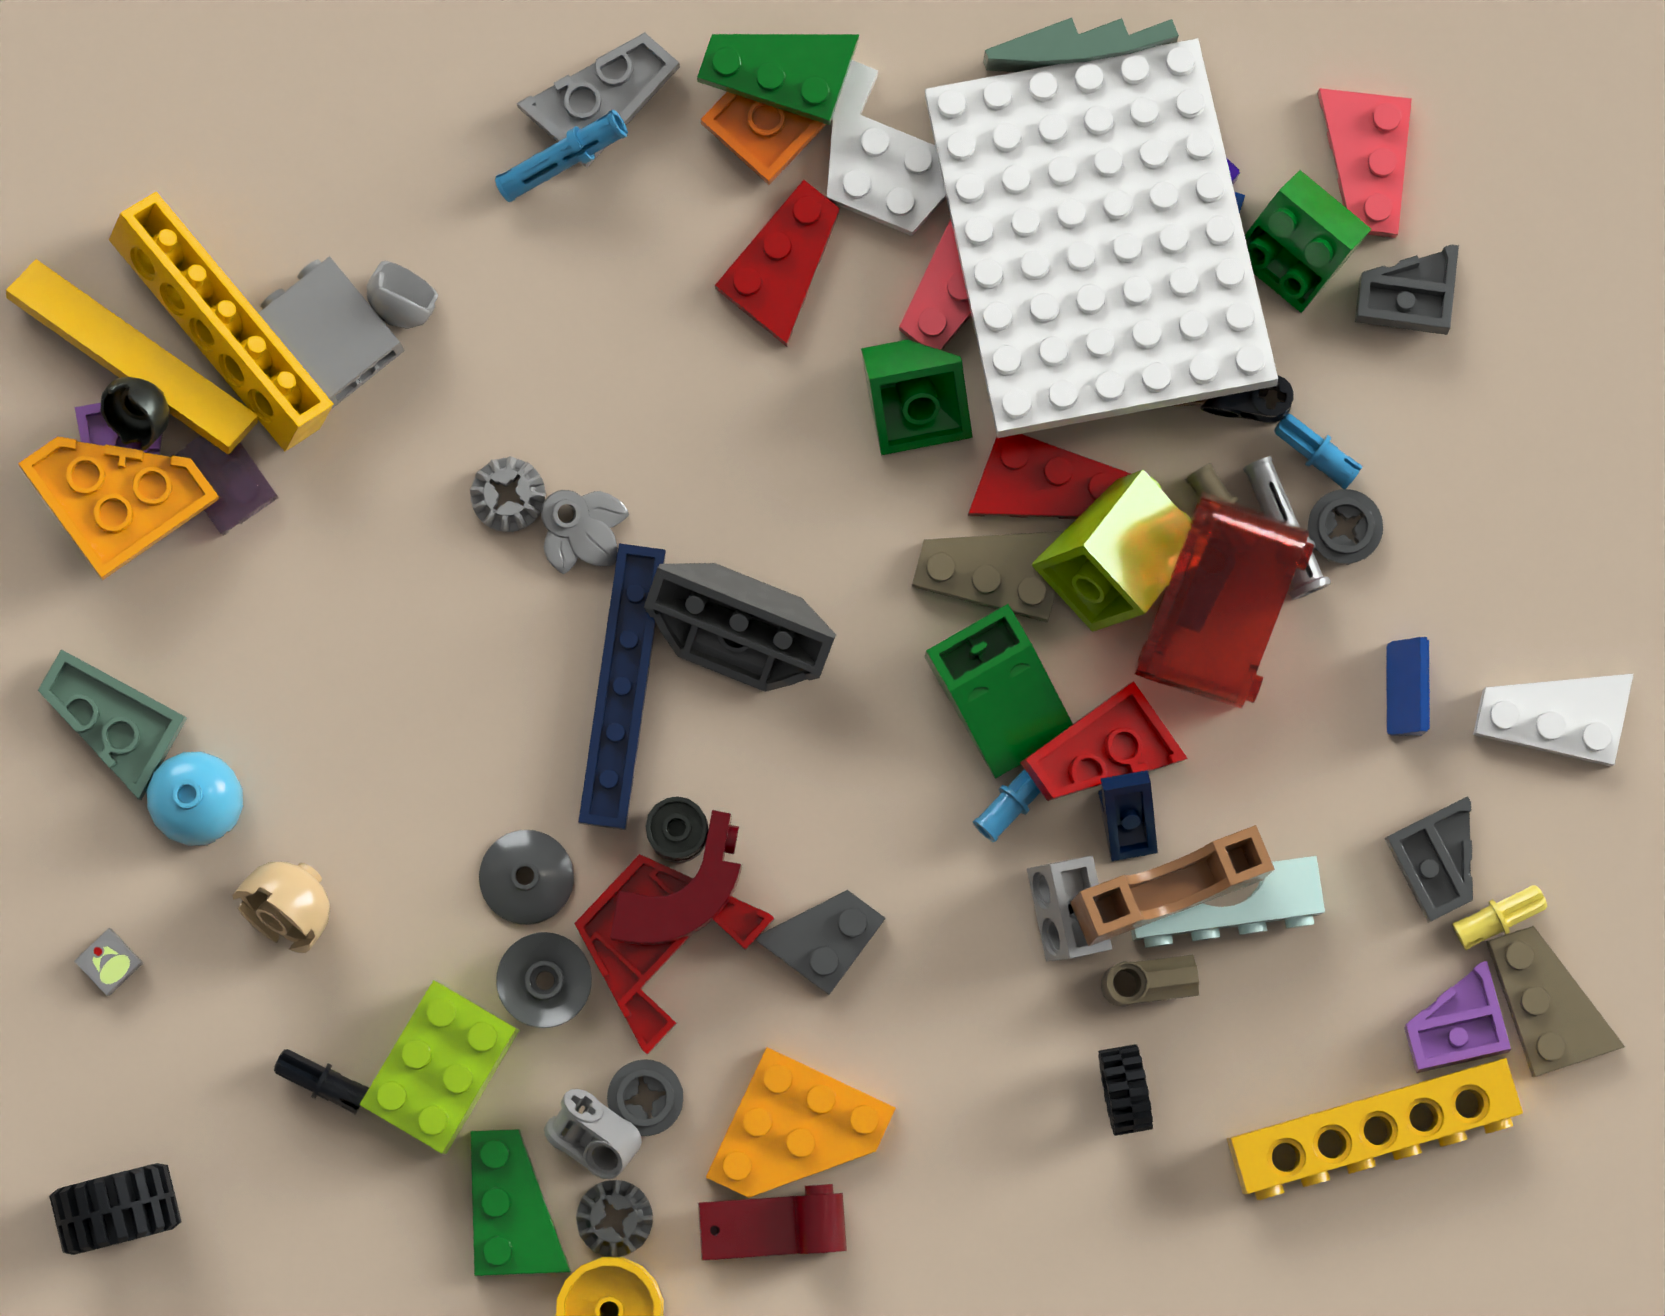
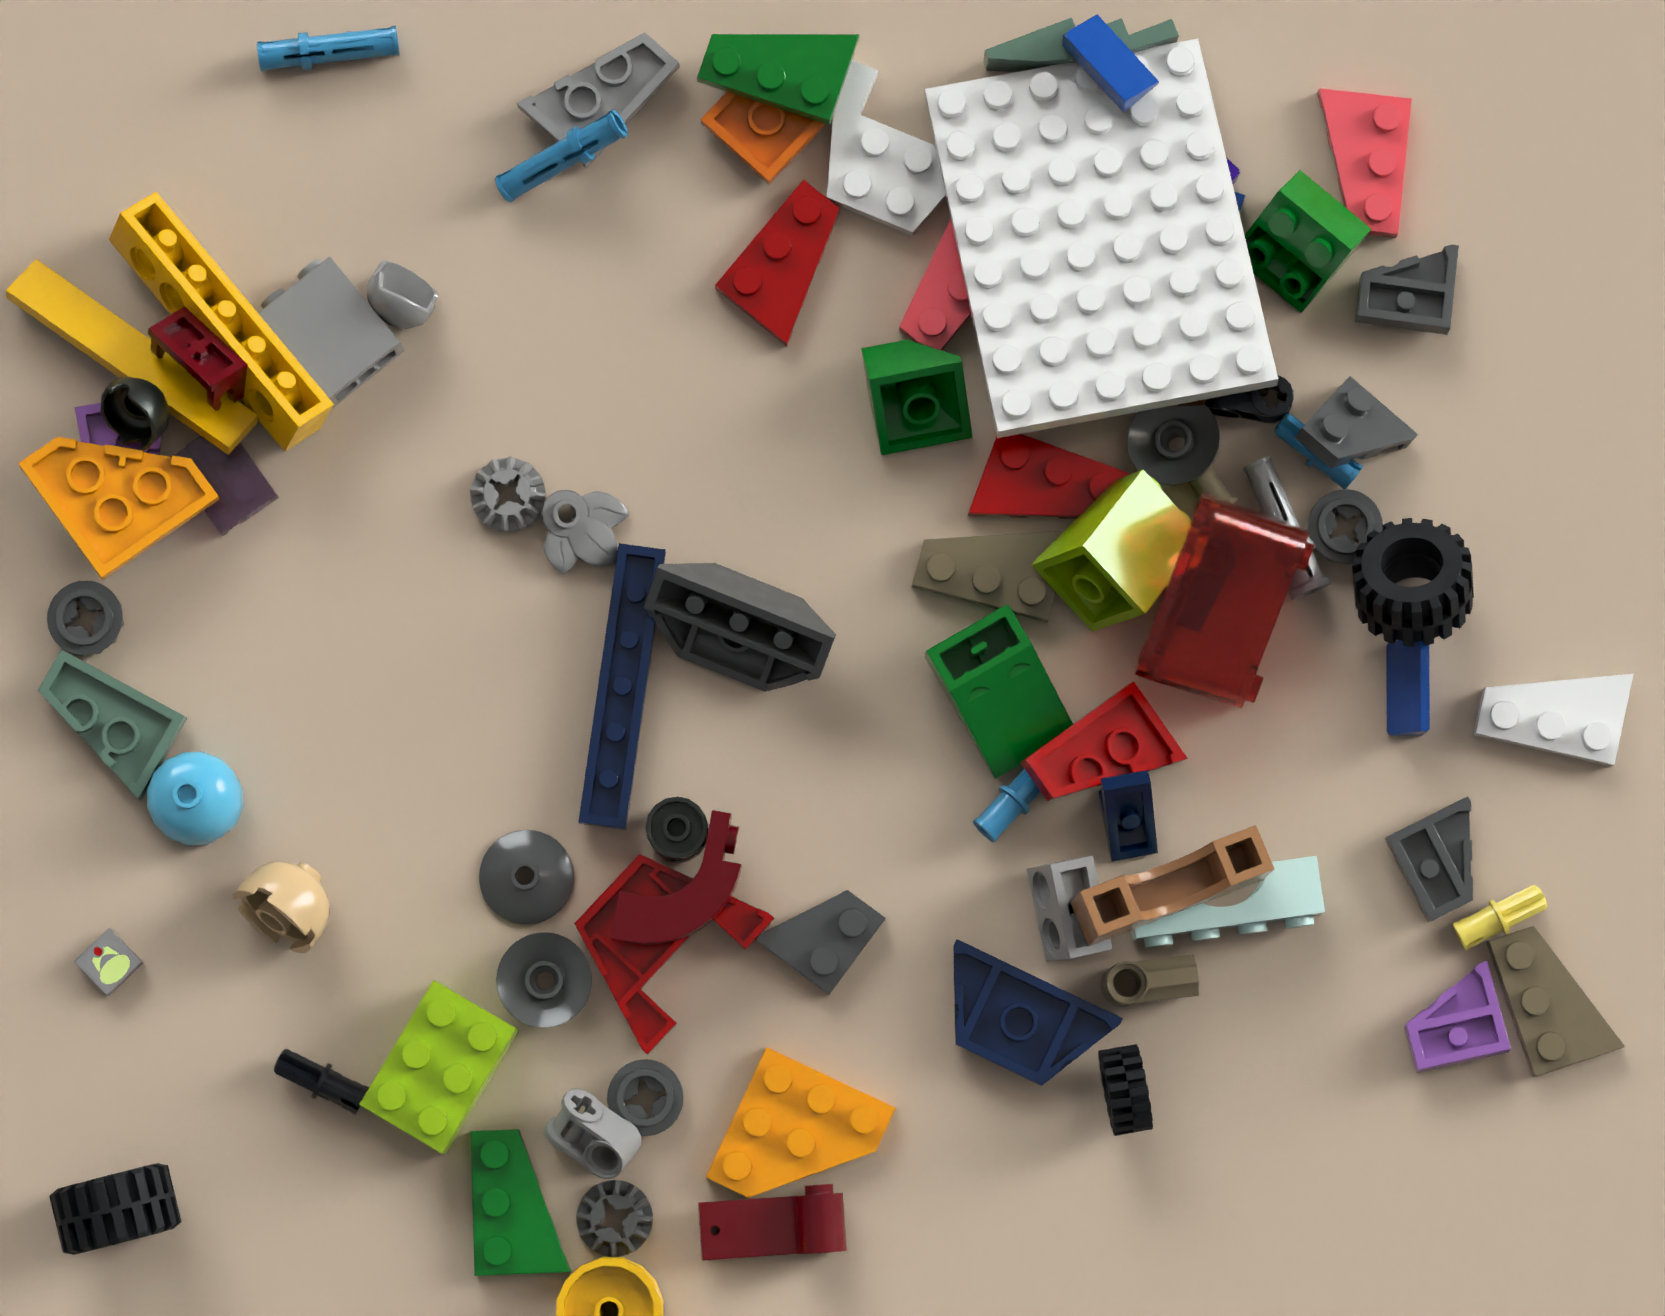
yellow brick [1226,1058,1523,1201] -> none
none -> dark grey gear [47,581,124,656]
none -> dark red hinge [148,306,247,411]
none -> dark azure pin [257,25,400,72]
none -> dark blue wing [953,939,1123,1086]
none -> blue slope [1062,14,1159,113]
none -> dark grey dish [1127,404,1221,486]
none -> dark grey wing [1294,376,1418,468]
none -> black tyre [1352,518,1474,647]

